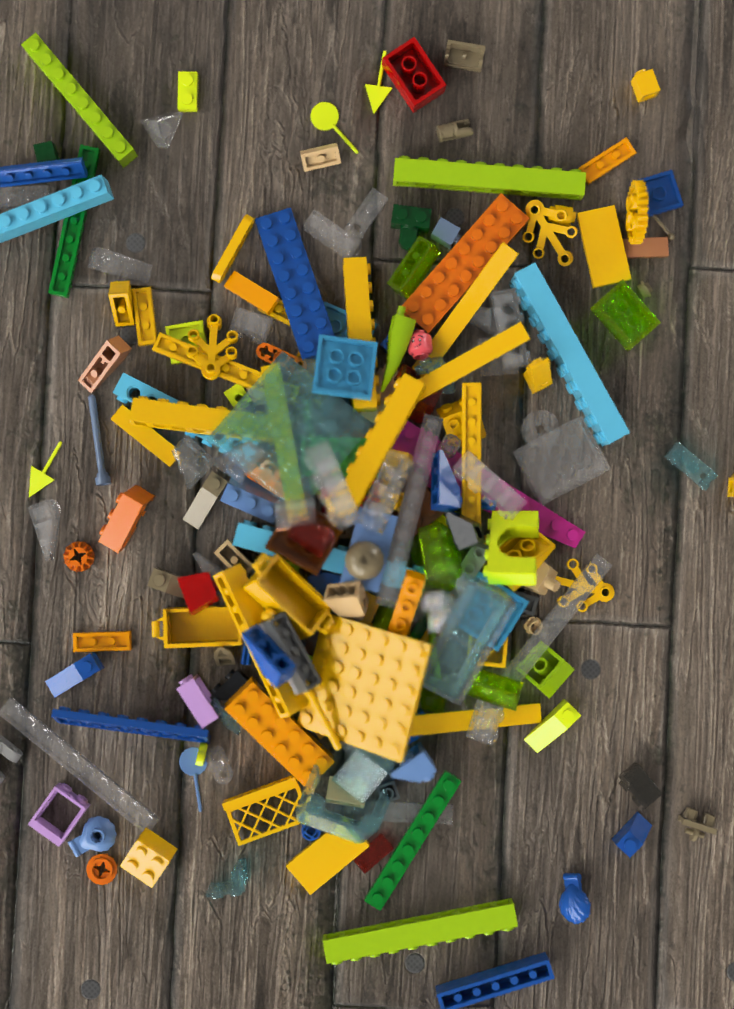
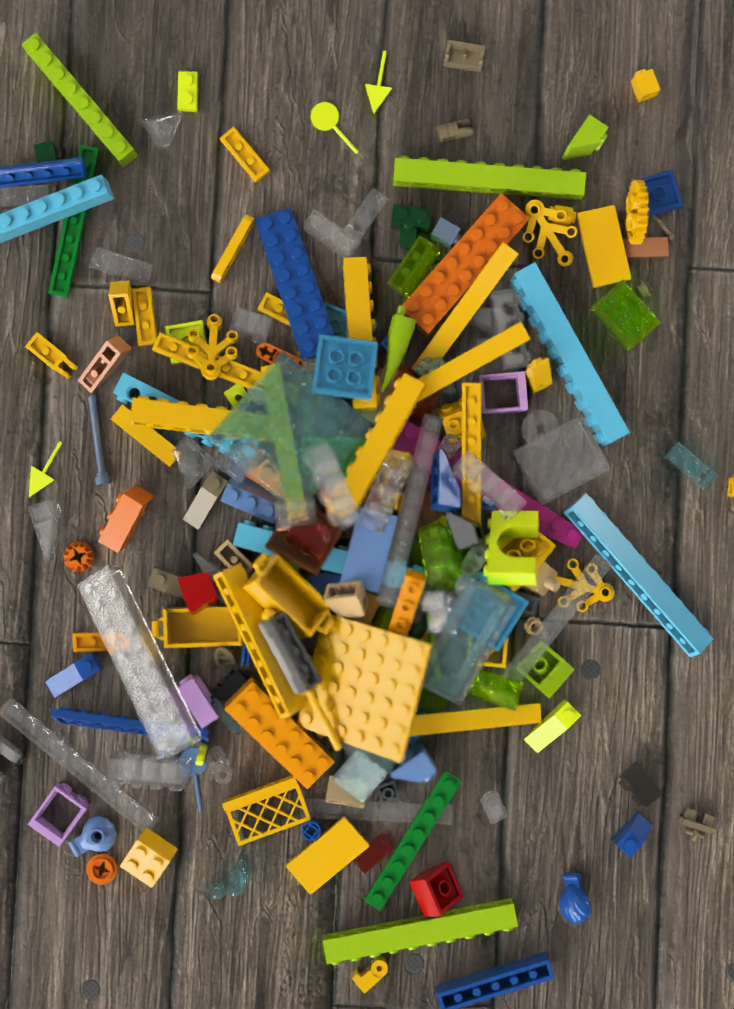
light orange tile [224,271,280,315] -> none
blue slope [241,624,296,688] -> none
clear light blue windscreen [295,764,390,844] -> none
tan plate [300,143,341,172] -> none
dark tan cylinder [345,541,384,580] -> none
red brick [382,37,446,113] -> none
coral head [408,330,433,360] -> none
clear brick [466,699,504,746] -> none
light orange tile [578,137,637,185] -> none
none -> yellow hinge [25,332,78,379]
none -> clear brick [77,565,202,759]
none -> clear brick [106,751,192,791]
none -> yellow tile [219,126,270,183]
none -> yellow leg [351,955,388,994]
none -> red slope [409,861,464,917]
none -> lavender window [474,371,528,415]
none -> clear brick [480,791,509,824]
none -> lime slope [562,114,609,160]
none -> medium azure brick [563,493,713,657]

